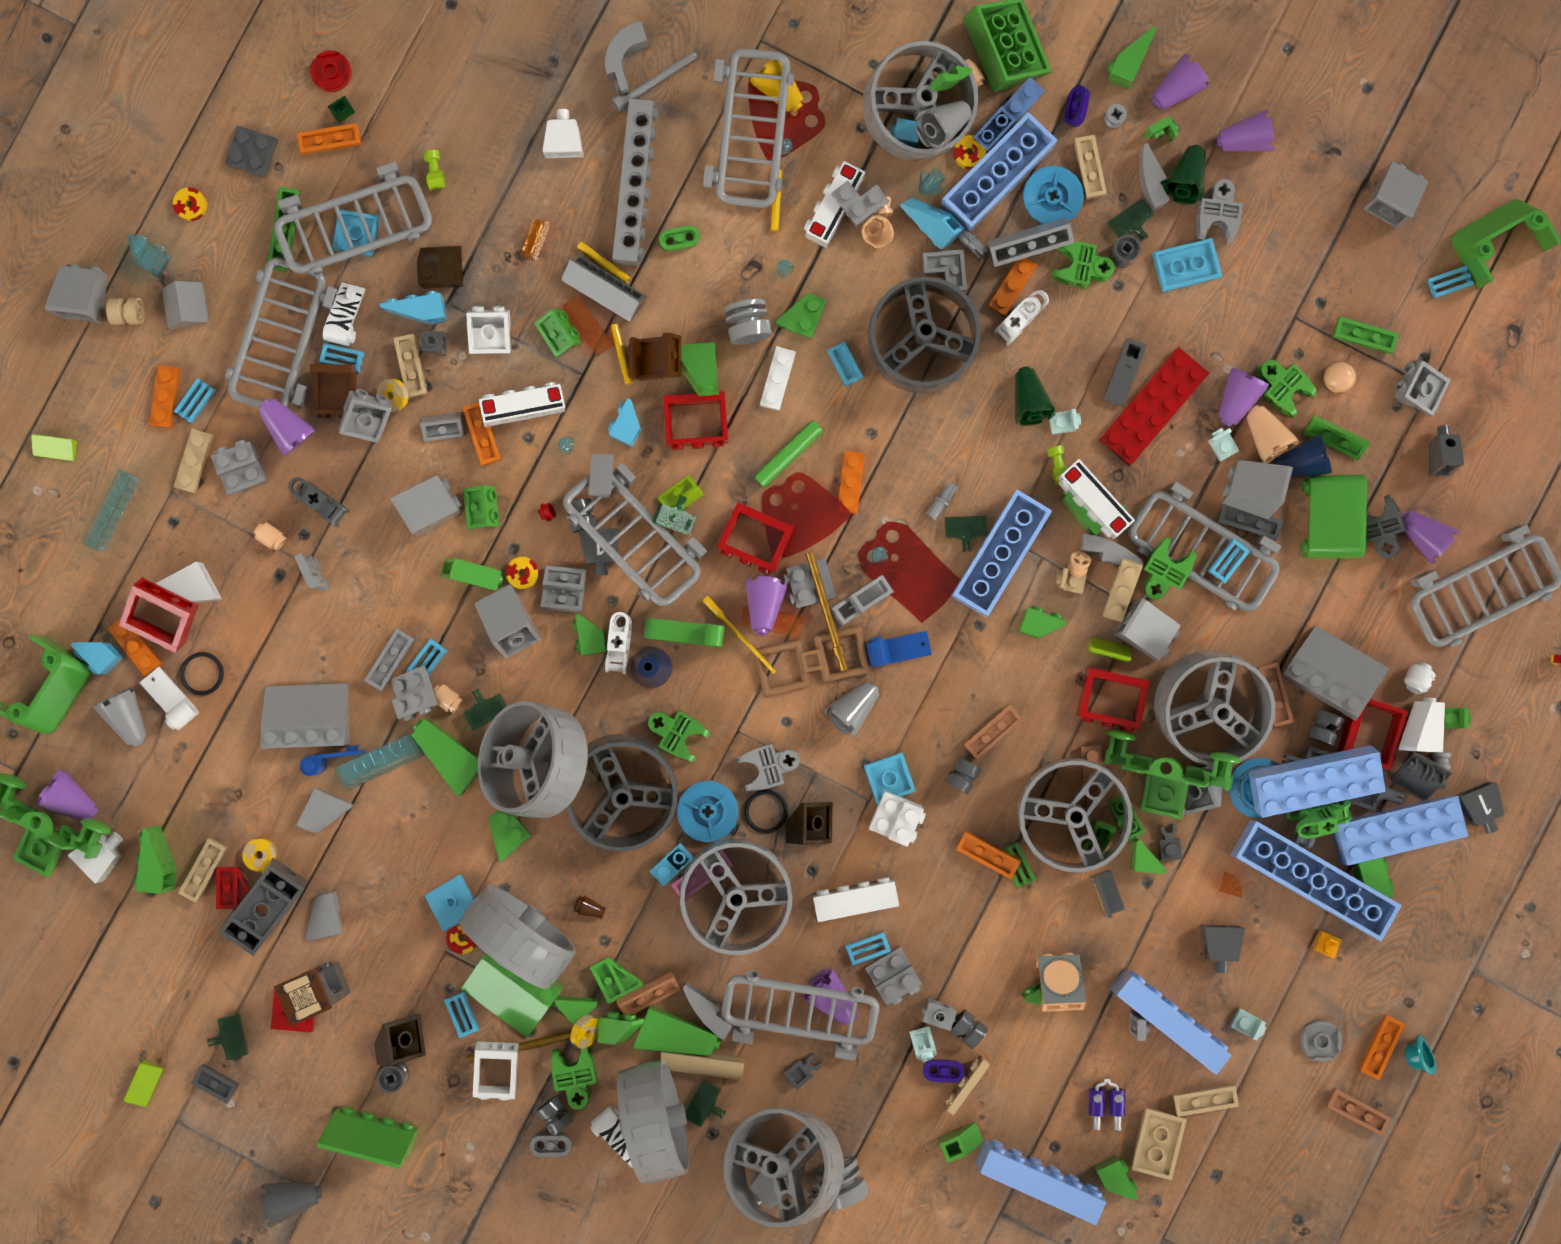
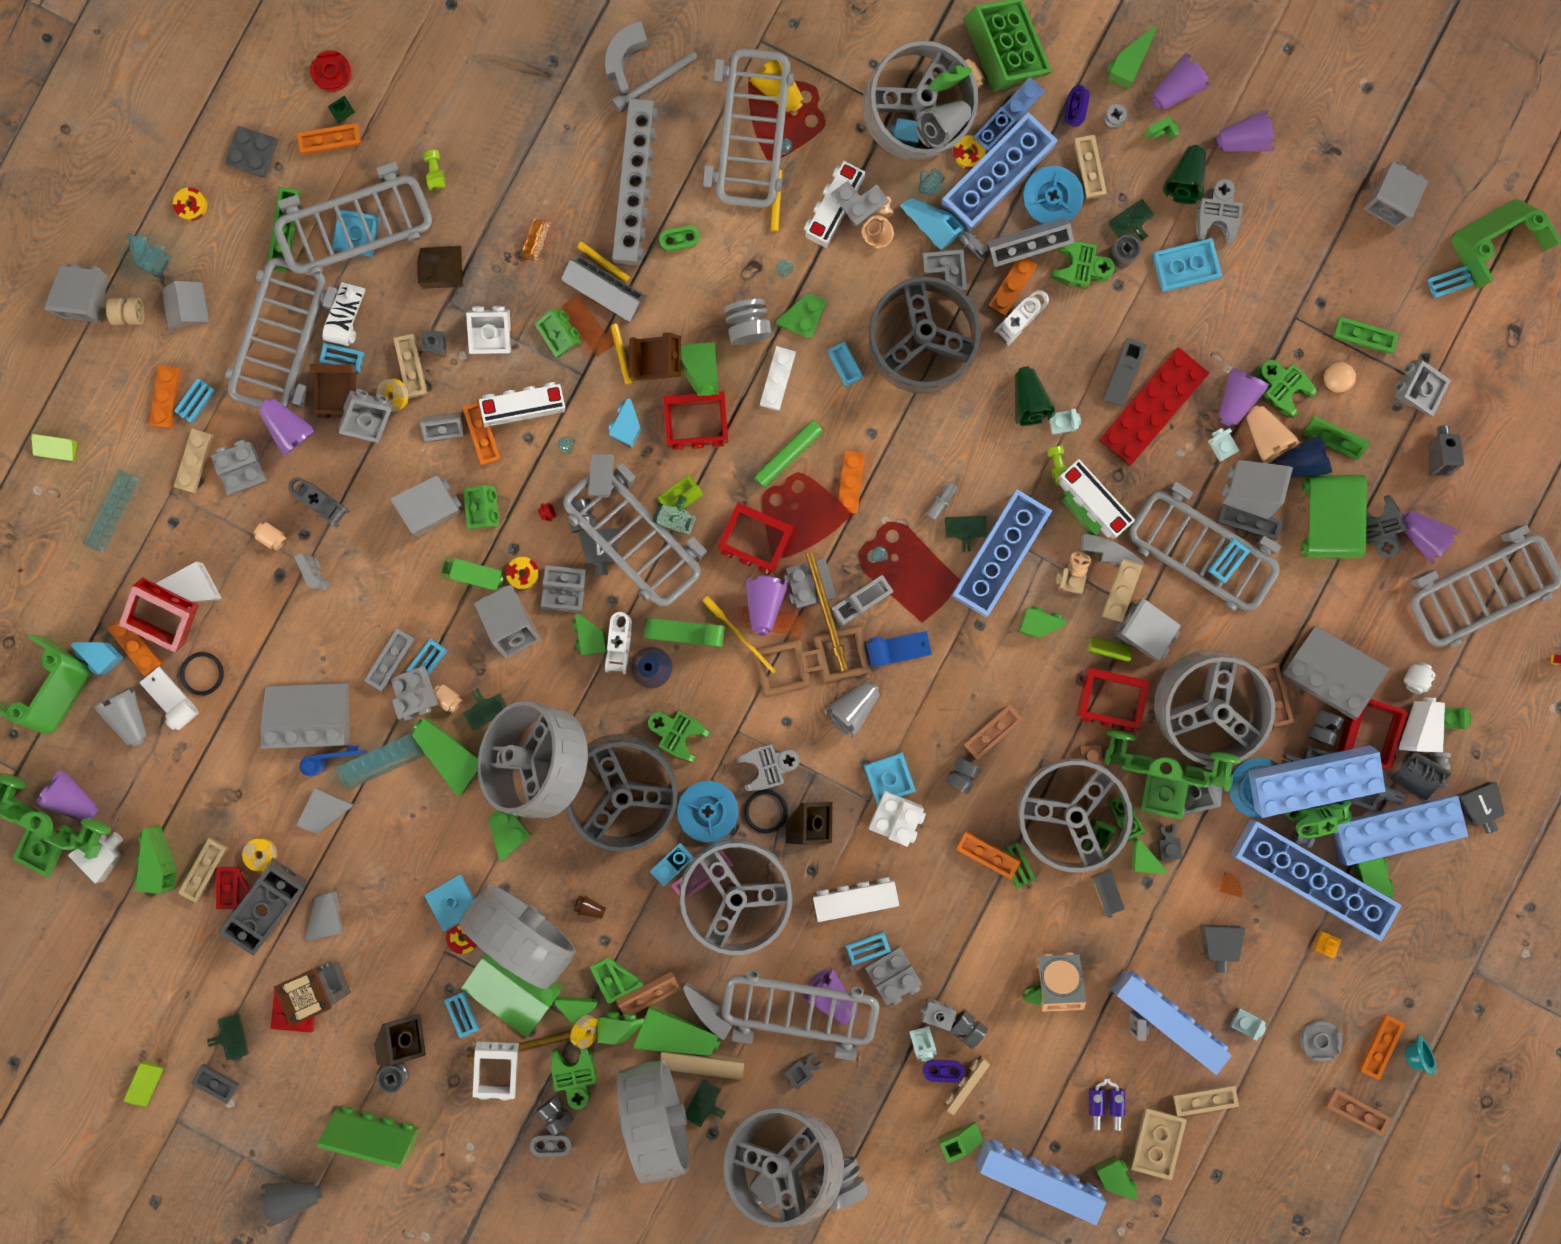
medium azure slope [379,291,448,325] -> none
white torso [543,109,584,158] -> none
white door [590,1105,633,1168] -> none
light grey slope [1139,143,1170,213] -> none
bright green piece [1143,536,1197,600] -> none

